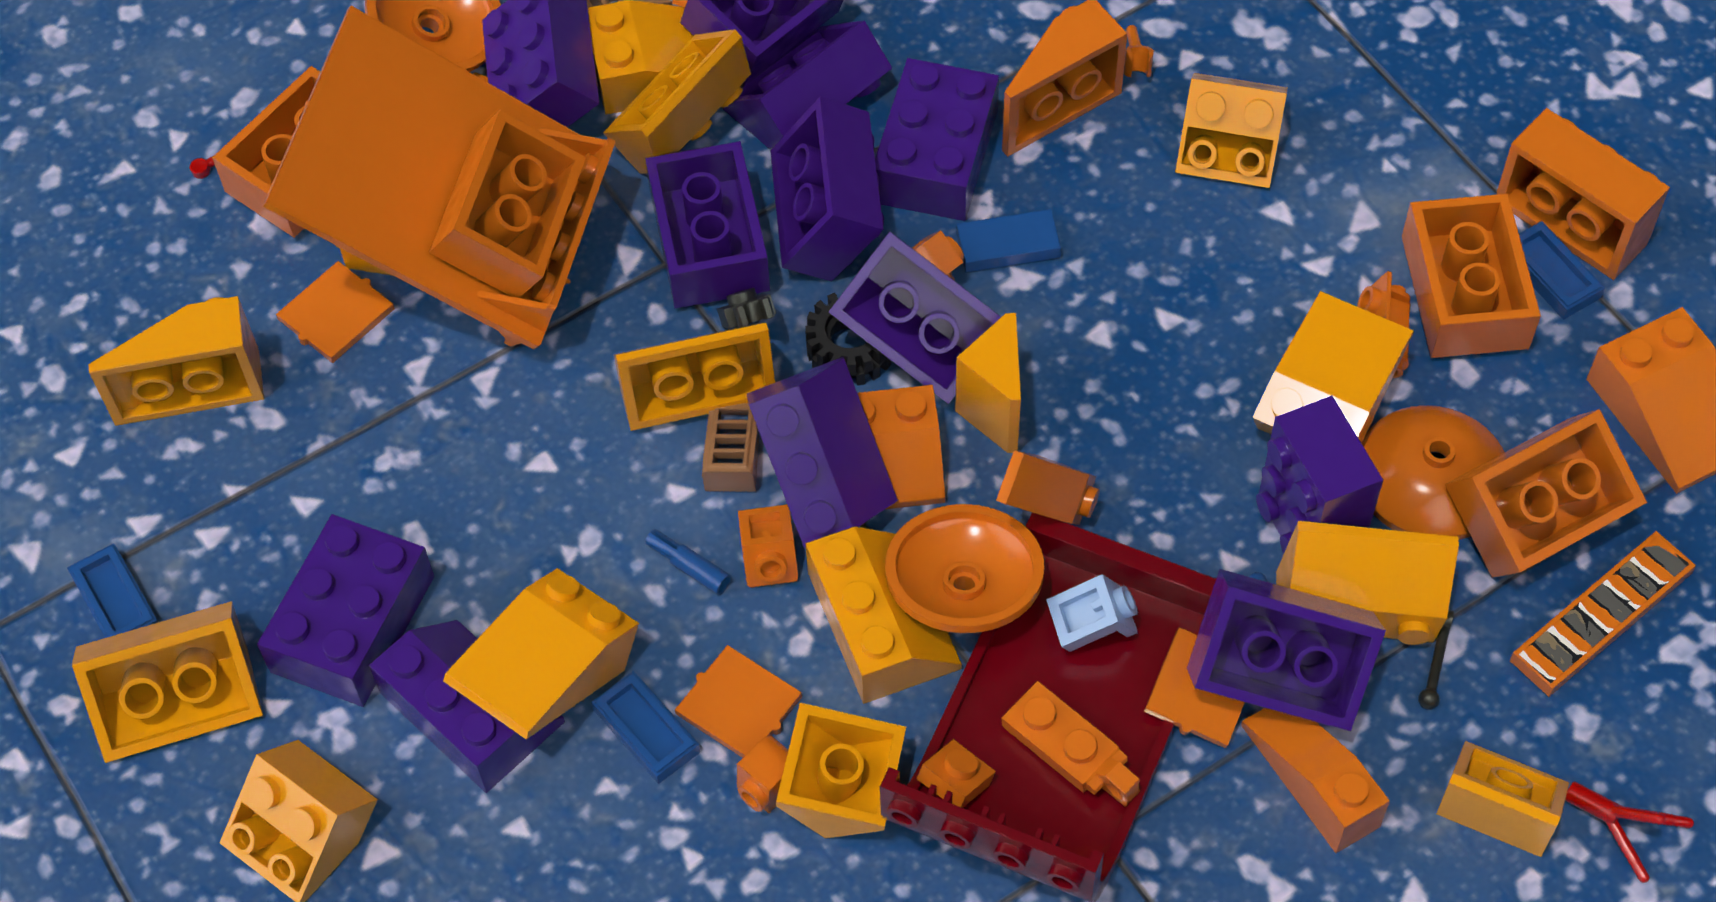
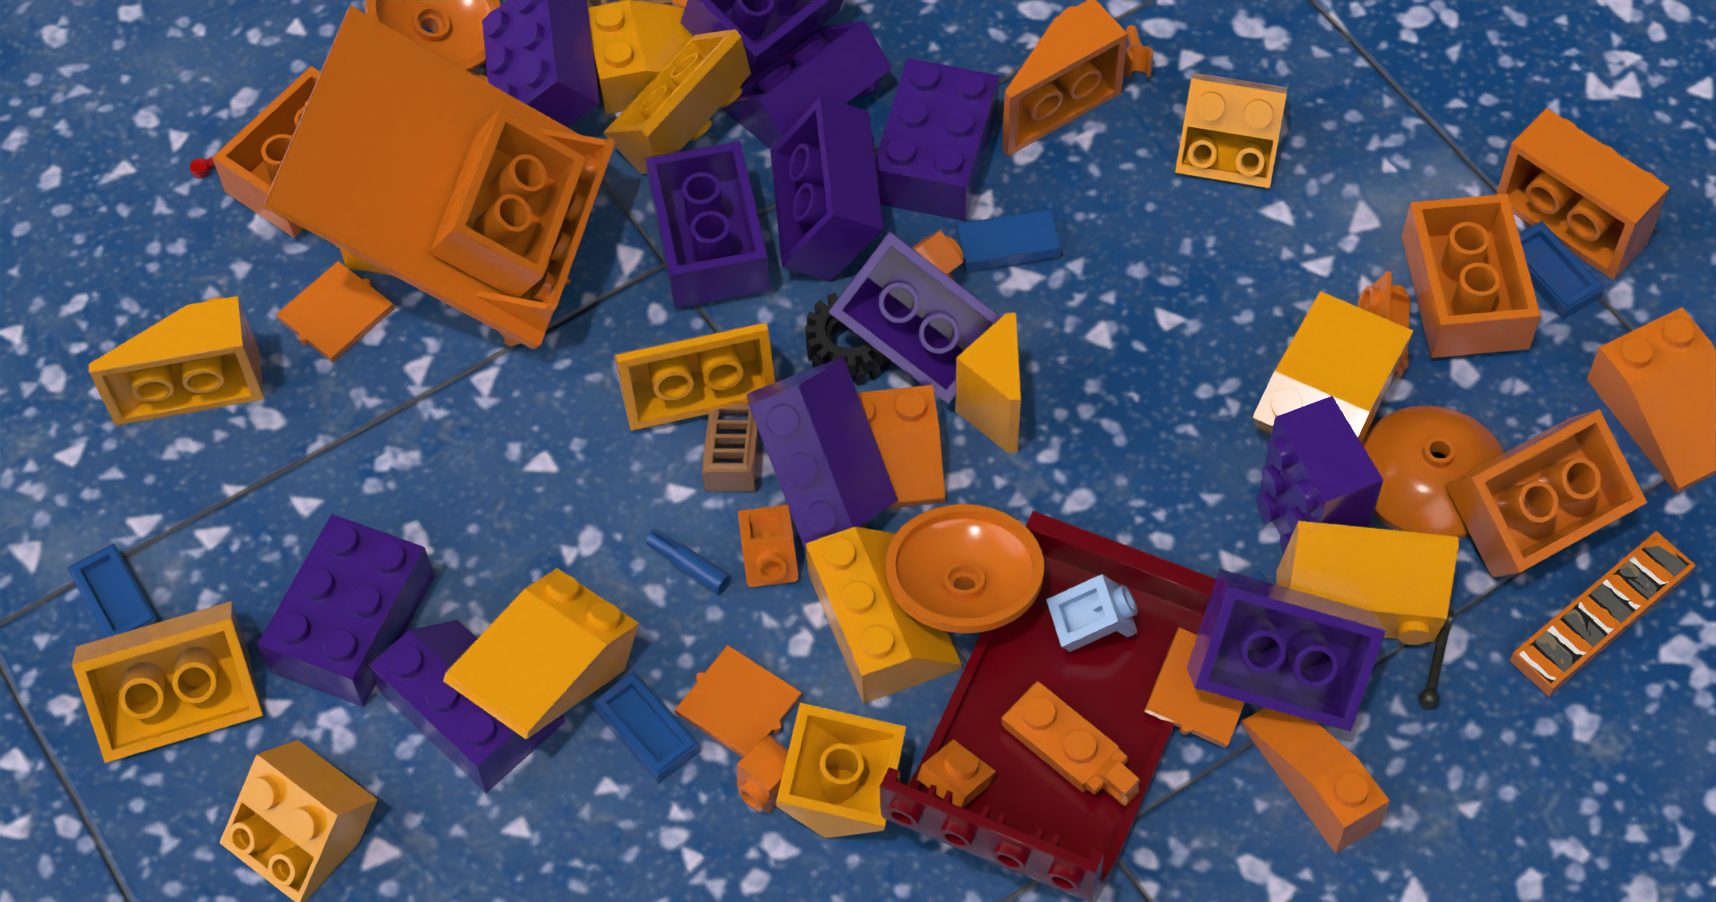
pearl dark grey plate [717,288,776,328] -> none
orange slope [996,450,1100,525] -> none
light orange slope [1436,741,1569,857] -> none
red plant [1565,781,1694,883] -> none

